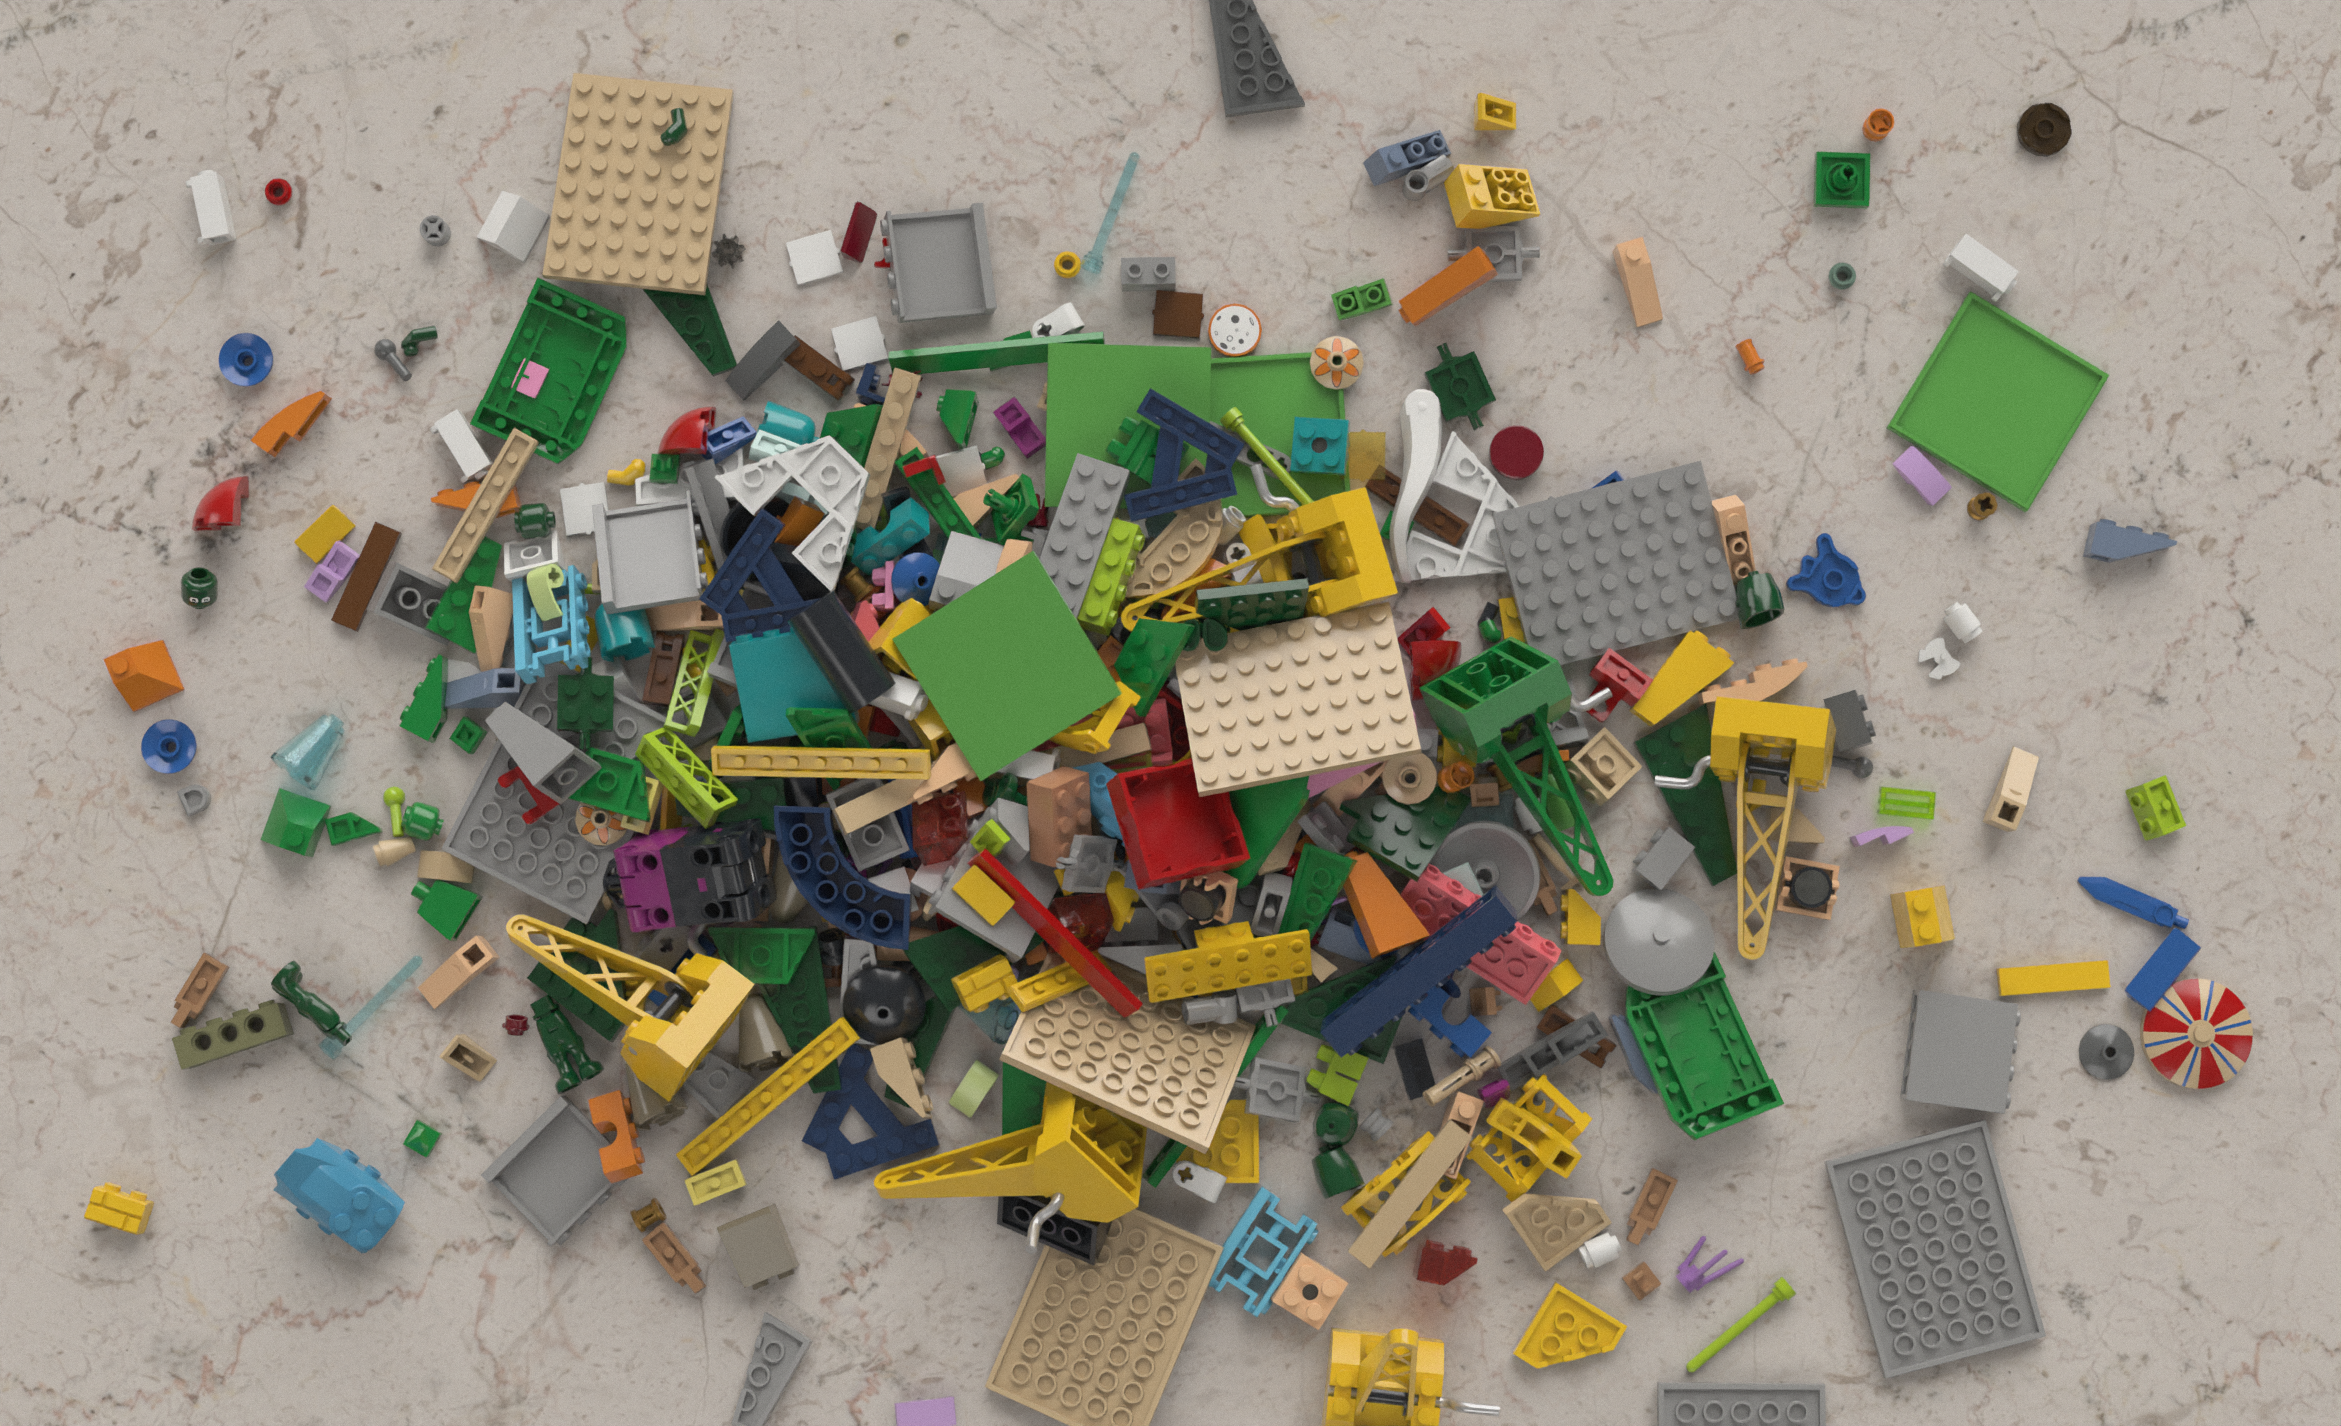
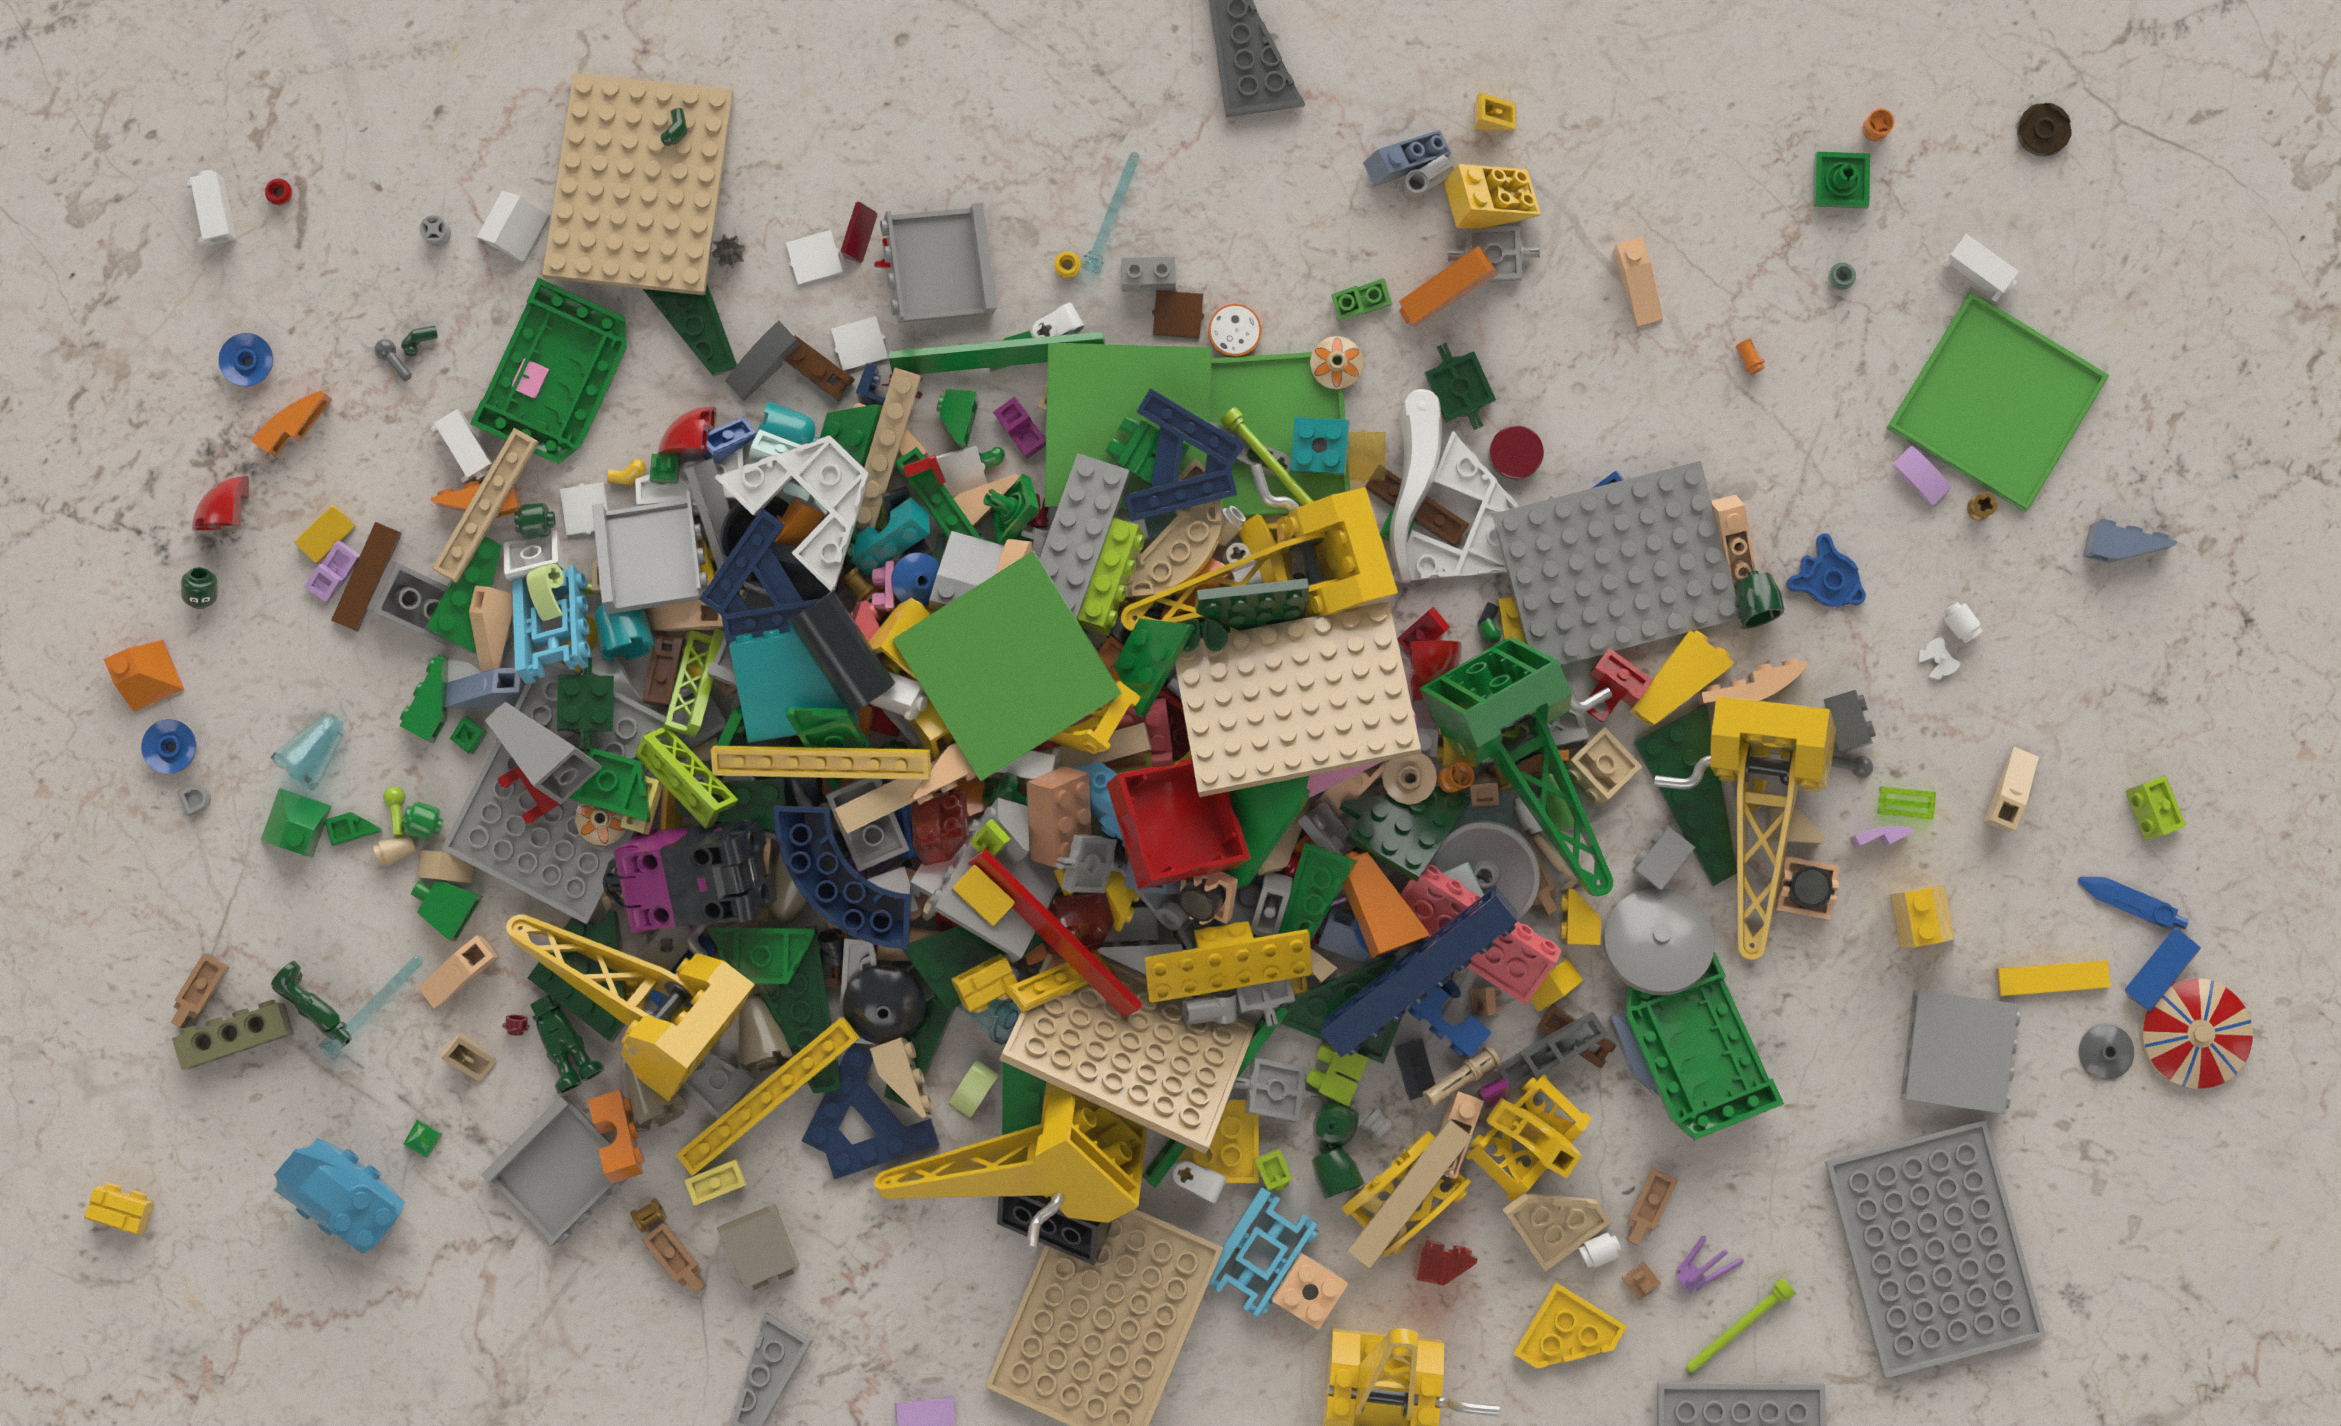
none -> lime bracket [1254,1148,1293,1192]

